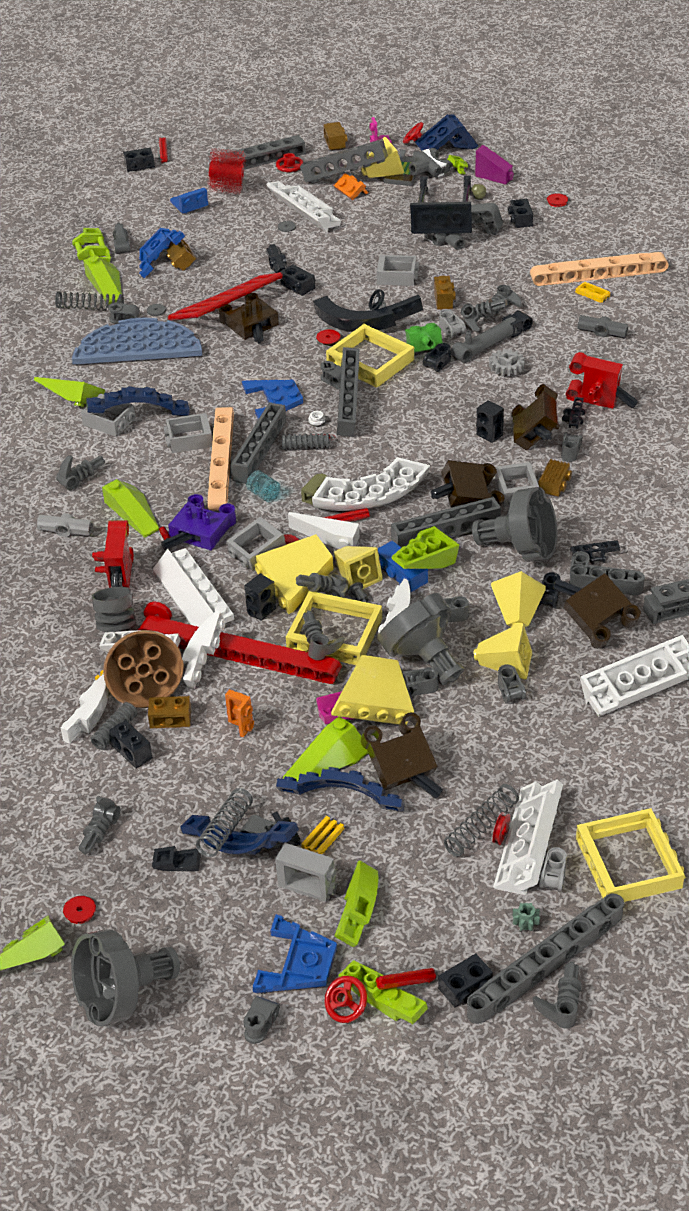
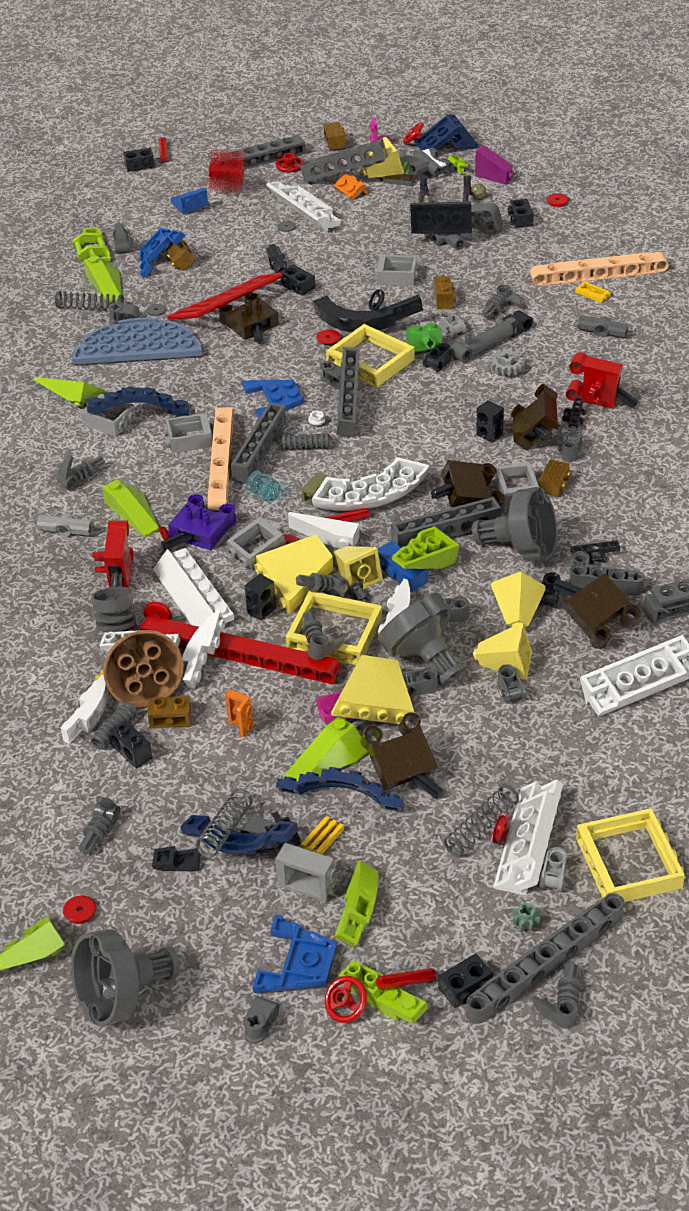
dark grey piece [461,298,508,333] -> none

